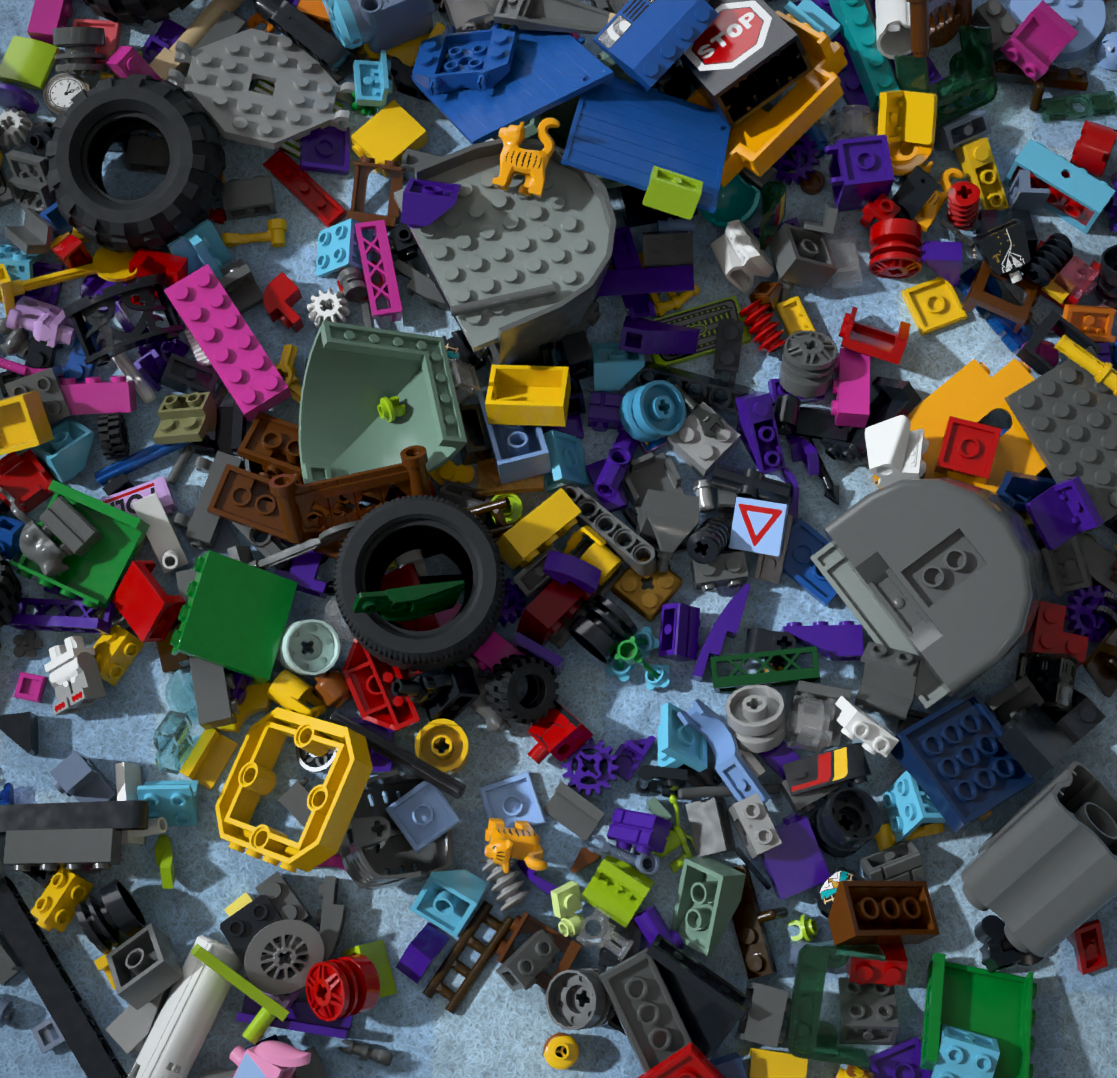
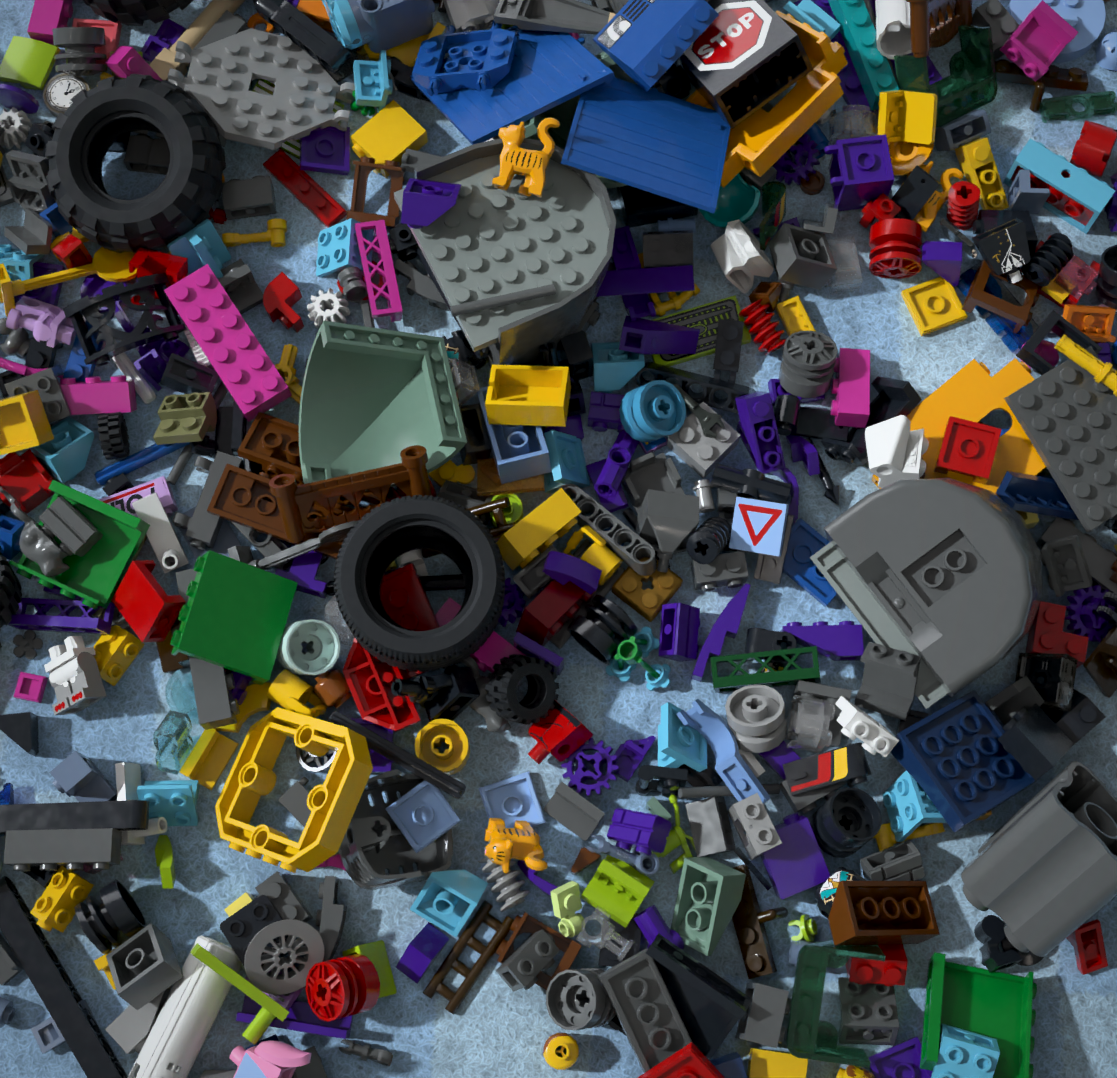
dark green piece [353,580,465,622] -> none
lime plate [377,396,405,422] -> none
lime panel [642,166,703,220] -> none
red panel [838,307,911,365] -> none
dark purple bracket [1026,476,1103,550] -> none

